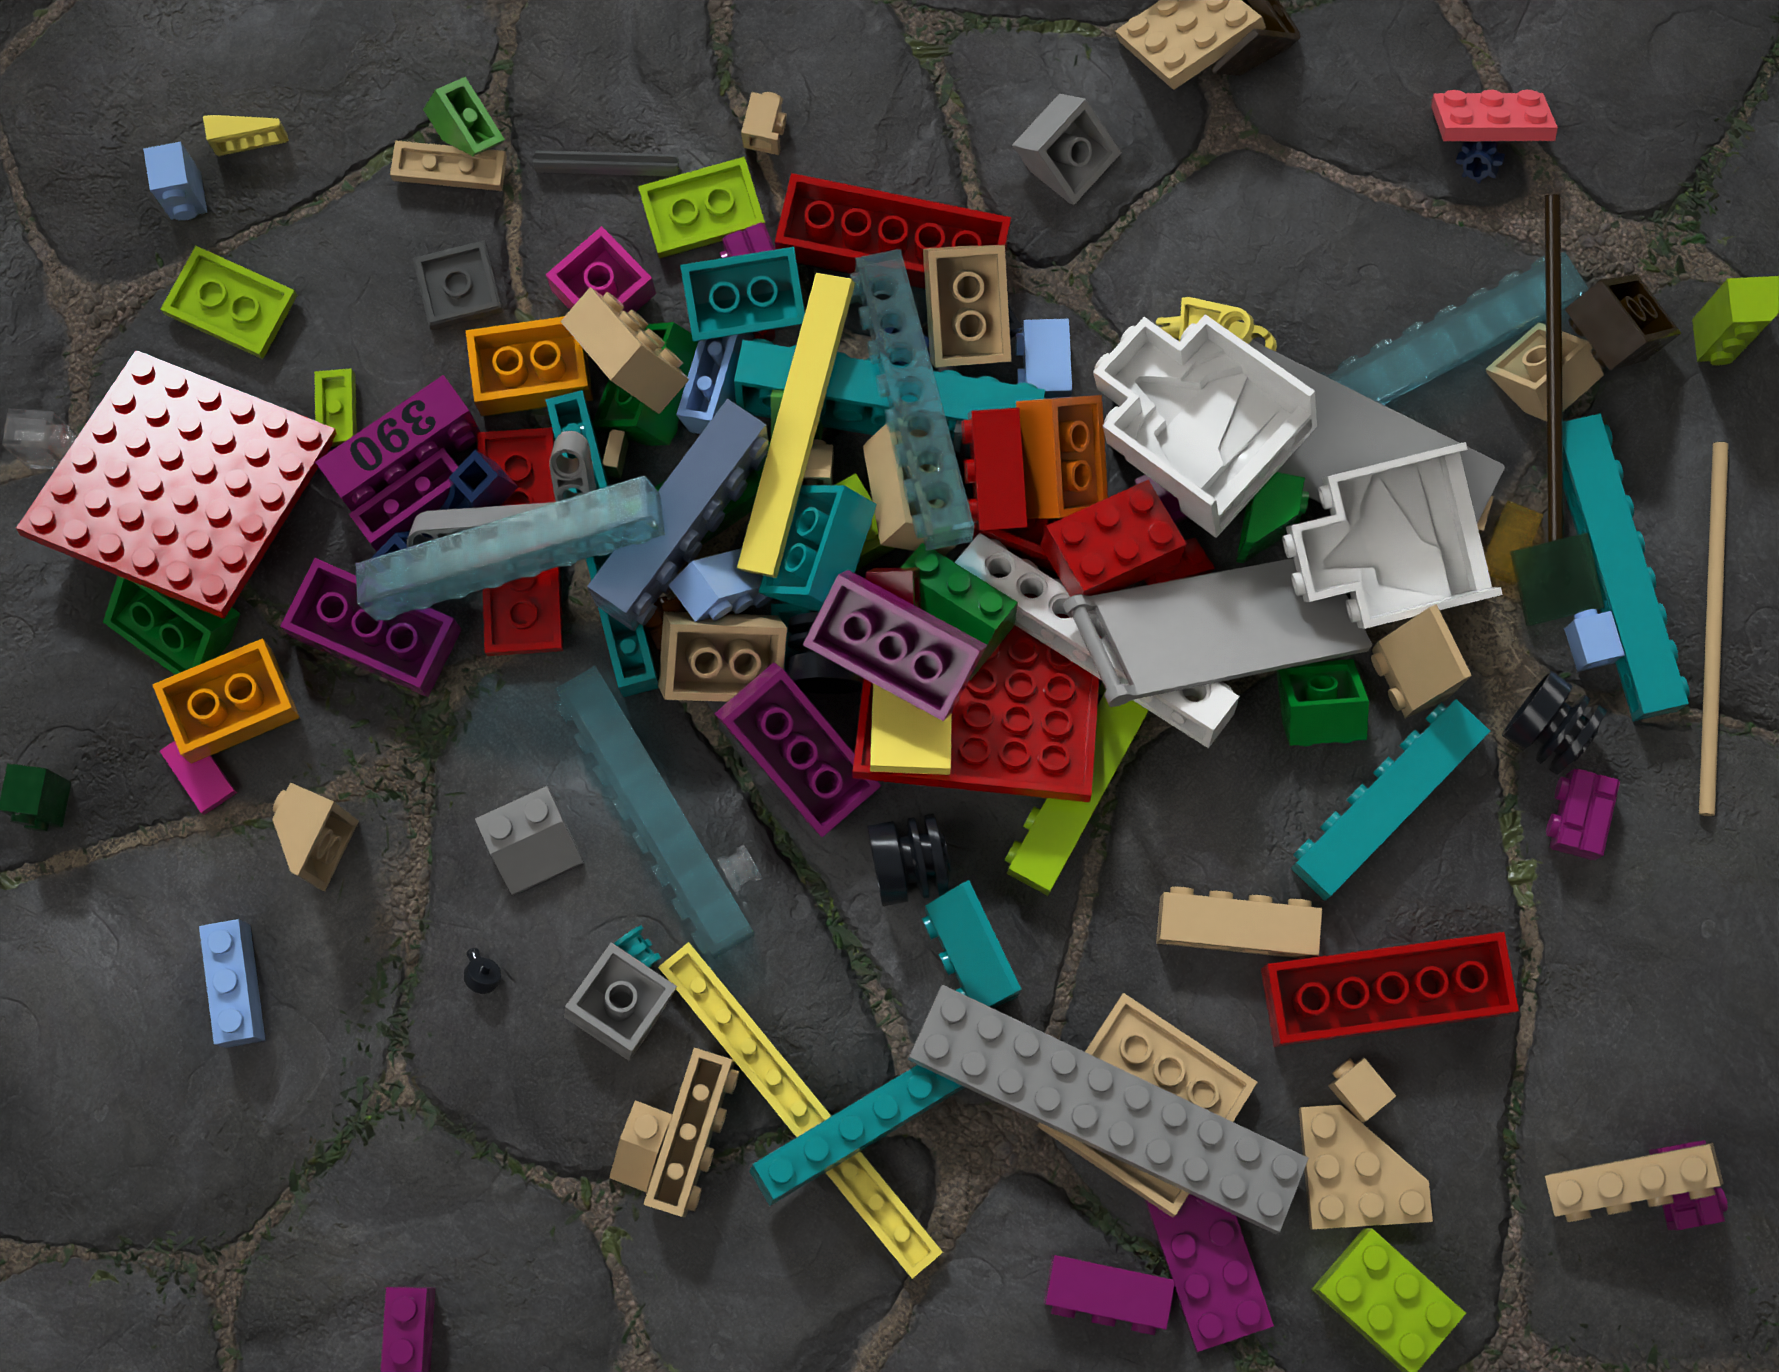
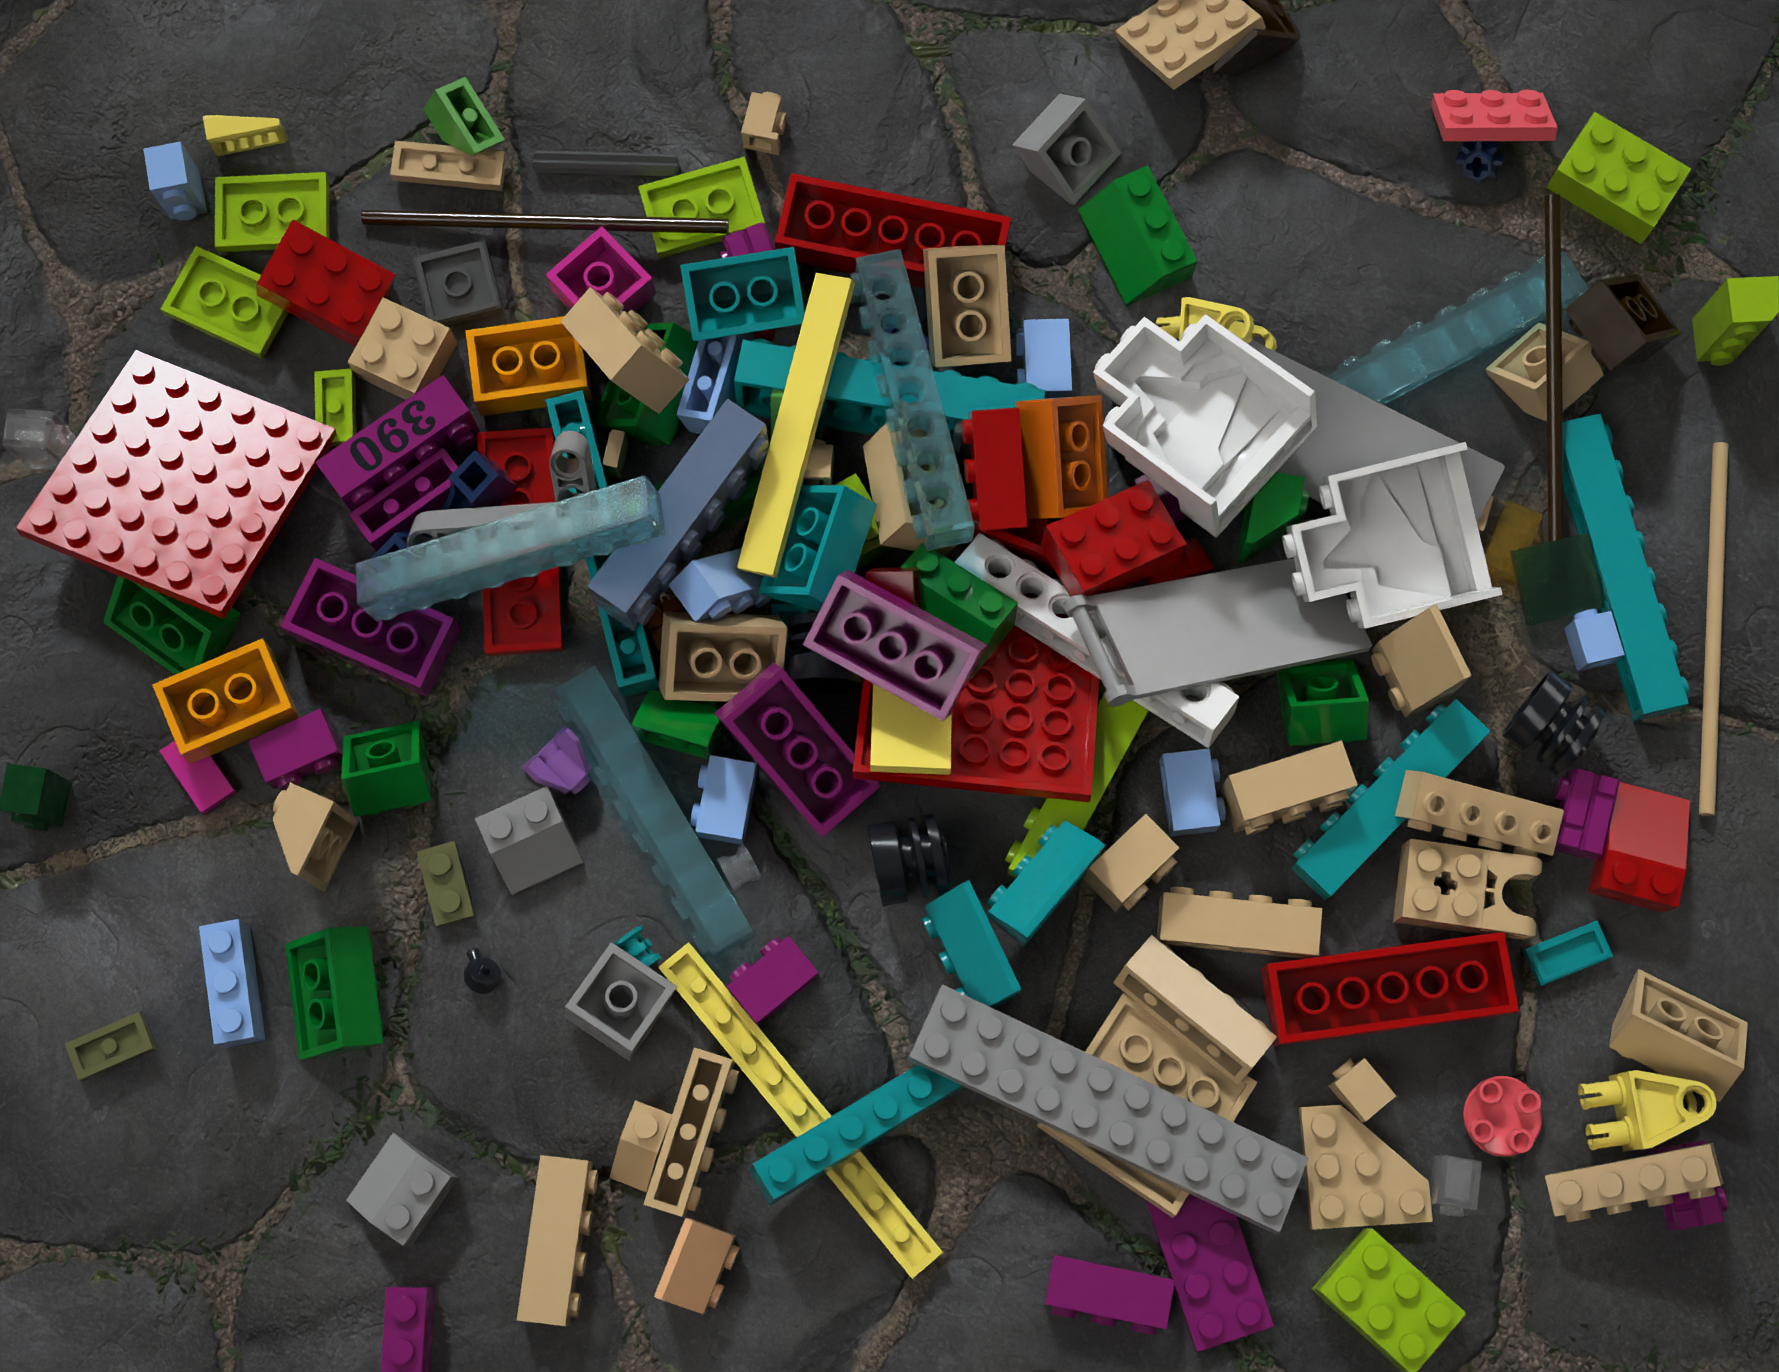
none -> olive plate [65,1012,157,1081]
none -> lime plate [215,172,330,252]
none -> magenta brick [248,709,343,790]
none -> red brick [256,219,395,347]
none -> green slope [285,926,383,1061]
none -> green slope [341,720,431,817]
none -> light grey slope [346,1133,459,1246]
none -> tan brick [348,298,457,400]
none -> dark brown piece [361,210,729,234]
none -> olive plate [417,841,476,928]
none -> tan brick [517,1155,598,1326]
none -> medium lavender brick [521,726,592,795]
none -> green slope [632,689,724,760]
none -> light nougat slope [654,1218,740,1314]
none -> light blue brick [690,755,758,845]
none -> magenta brick [727,936,820,1026]
none -> teal slope [987,821,1105,947]
none -> green slope [1078,165,1197,307]
none -> tan brick [1083,814,1179,913]
none -> tan brick [1113,935,1277,1085]
none -> light blue brick [1159,749,1225,837]
none -> tan brick [1219,741,1358,835]
none -> tan brick [1393,839,1543,940]
none -> tan brick [1395,770,1564,857]
none -> clear brick [1430,1155,1482,1217]
none -> coral dish [1463,1076,1542,1157]
none -> teal tile [1522,921,1614,987]
none -> lime brick [1546,112,1691,245]
none -> light yellow piece [1578,1070,1716,1151]
none -> red slope [1588,782,1690,913]
none -> tan slope [1609,969,1748,1102]

